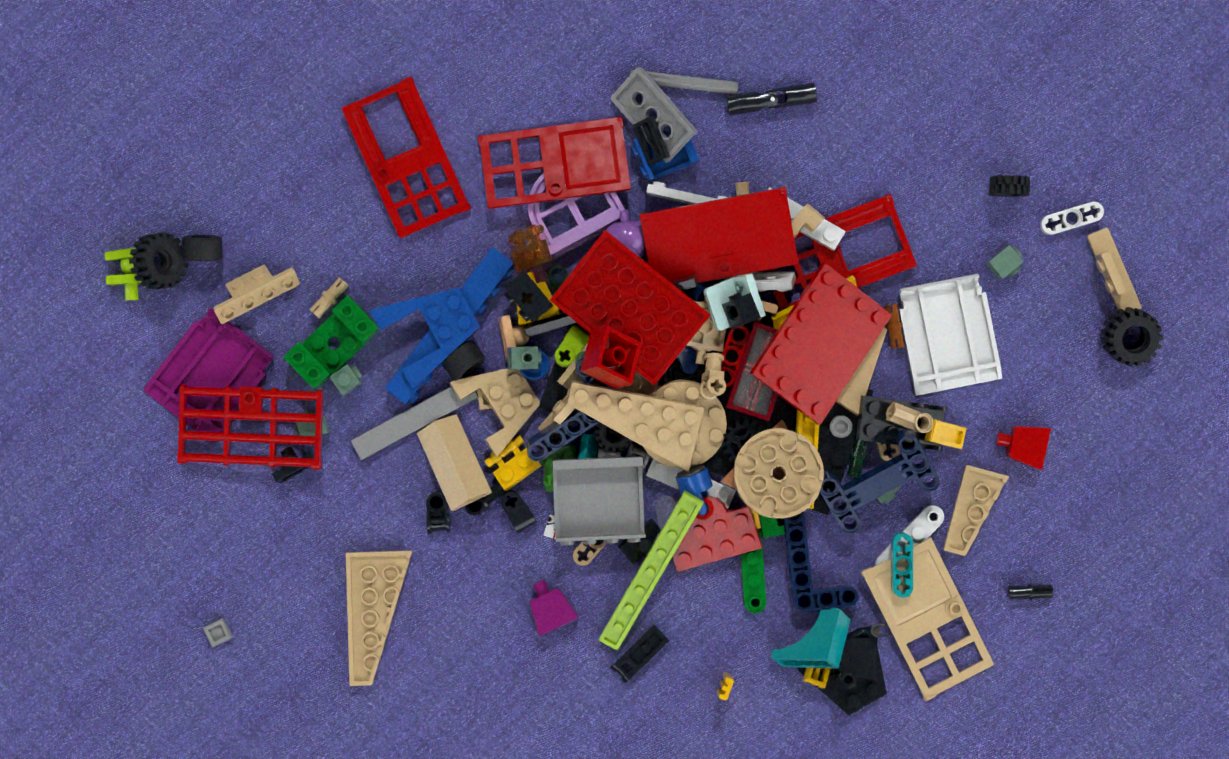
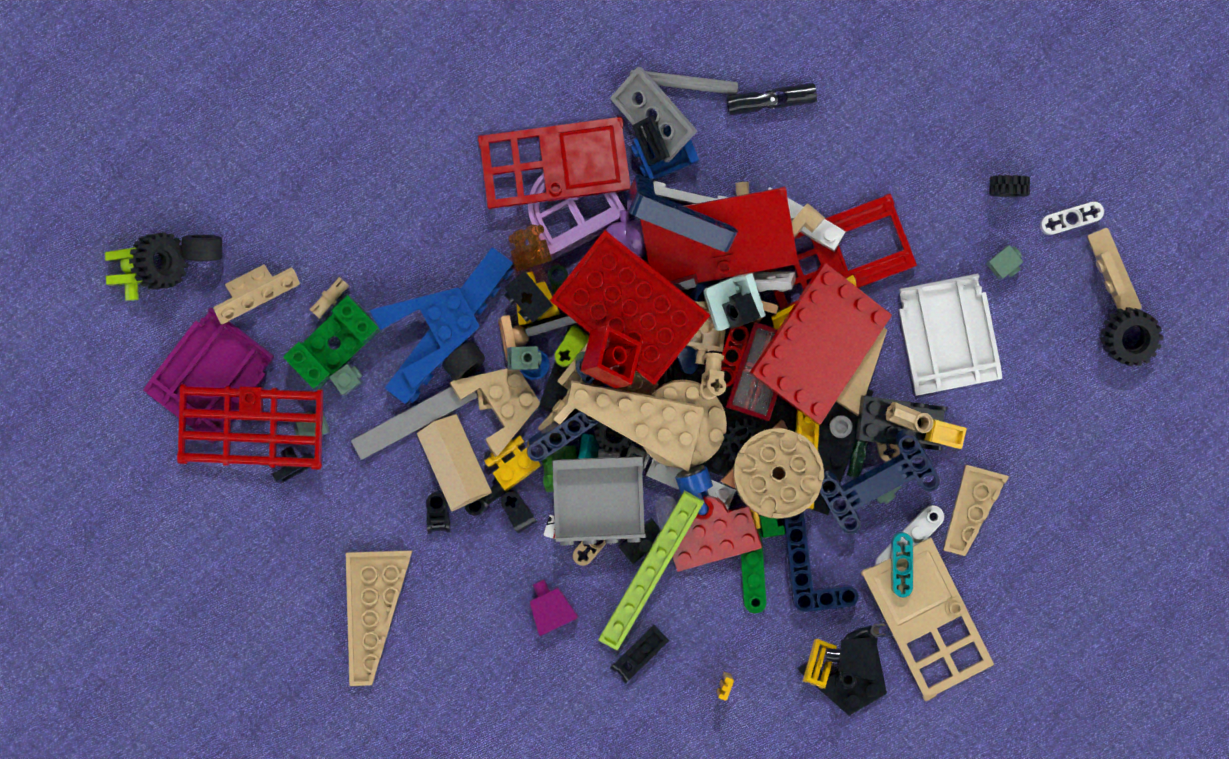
light grey tile [203,617,233,648] -> none
red door [341,76,472,239] -> none
teal arch [771,608,851,669] -> none
dark orange pin [884,303,905,349] -> none
red torso [995,426,1051,470] -> none
black axle [1008,583,1054,601] -> none
none -> dark blue beam [626,175,738,252]

